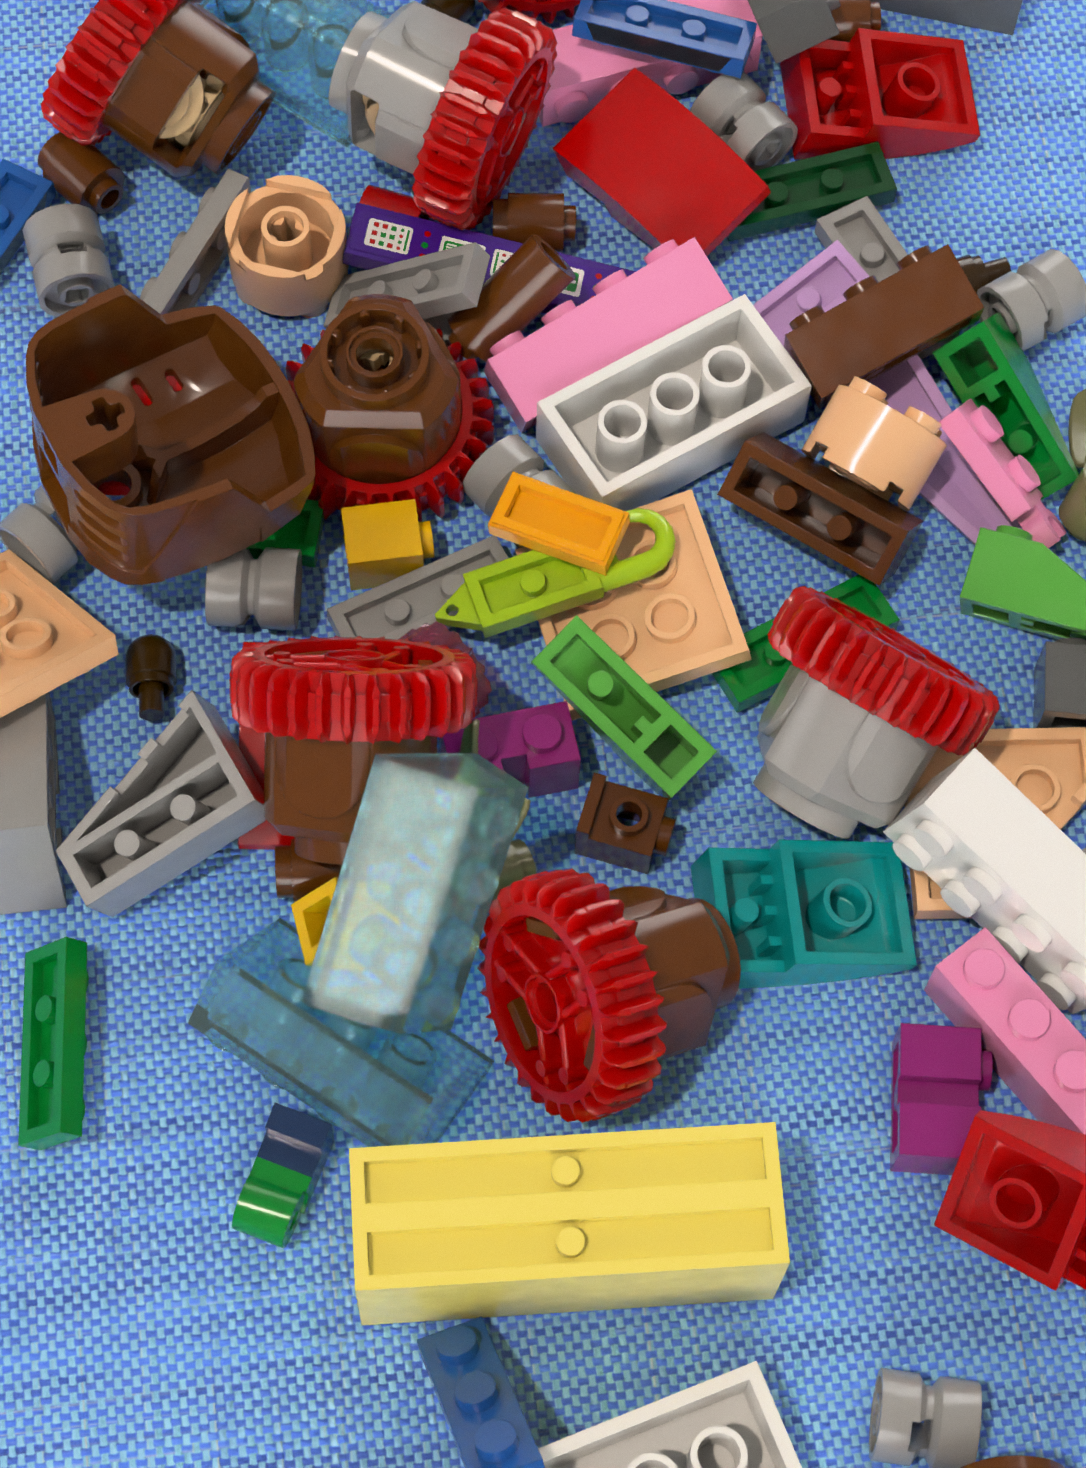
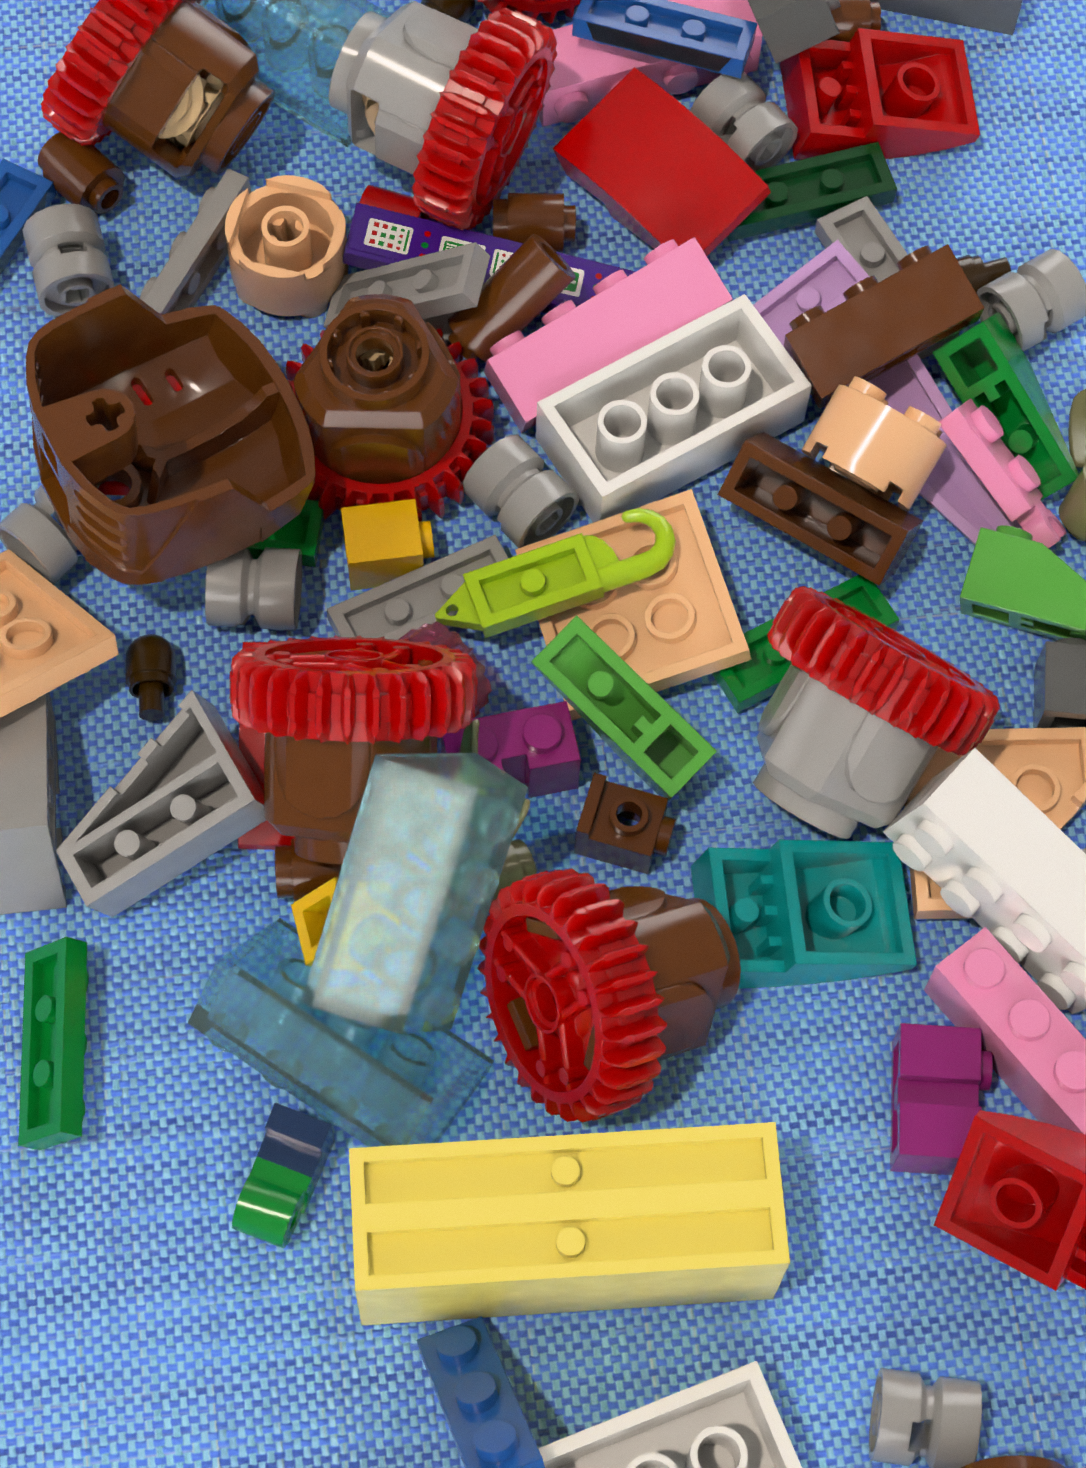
light orange tile [488,472,630,576] -> none

